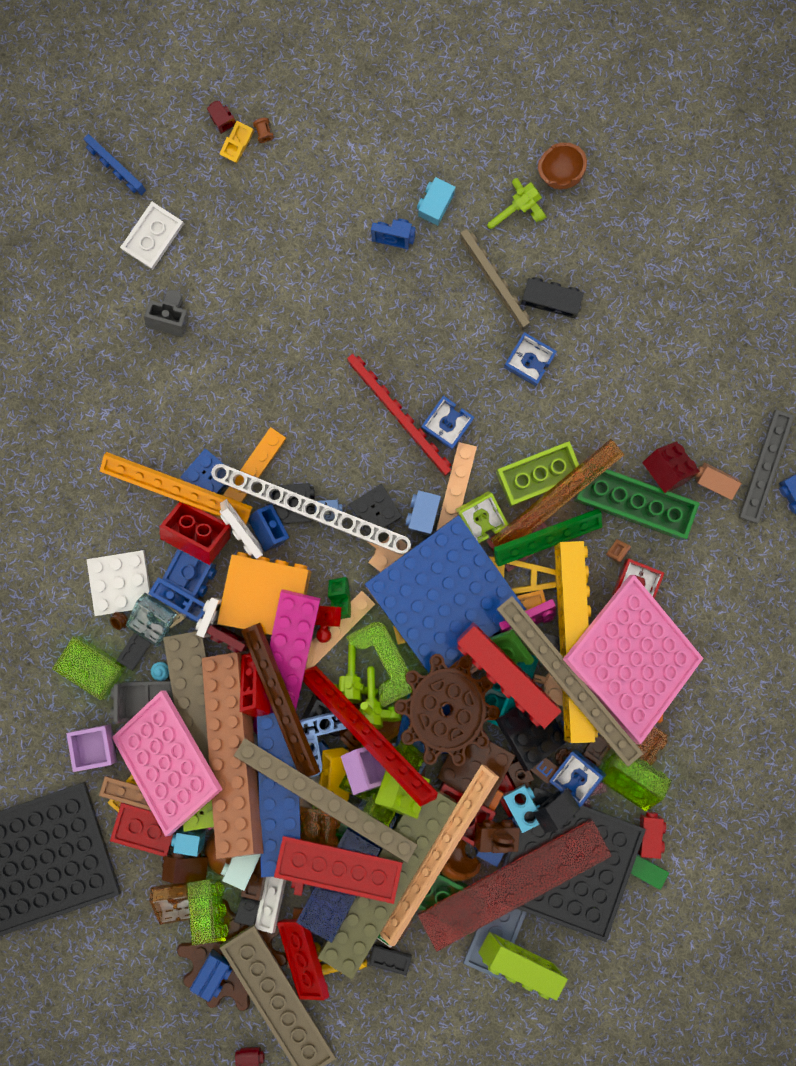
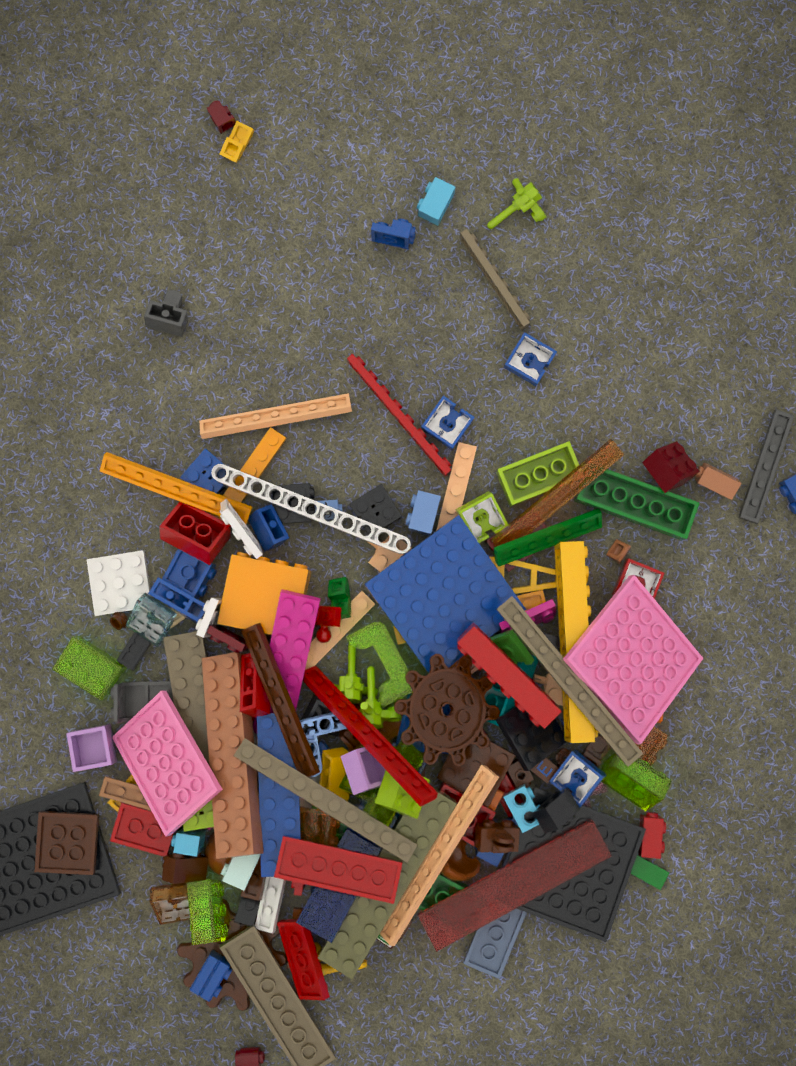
blue plate [84,134,146,196] -> none
white plate [120,202,184,270] -> none
medium azure plate [151,662,169,681] -> none
dark orange bush [253,117,274,143] -> none
black plate [369,944,412,976] -> none
lime brick [478,931,568,1001] -> none
black brick [521,277,584,319] -> none
dark orange cylinder [538,143,587,189] -> none
none -> reddish brown plate [34,811,99,875]
none -> light nougat plate [199,393,352,439]

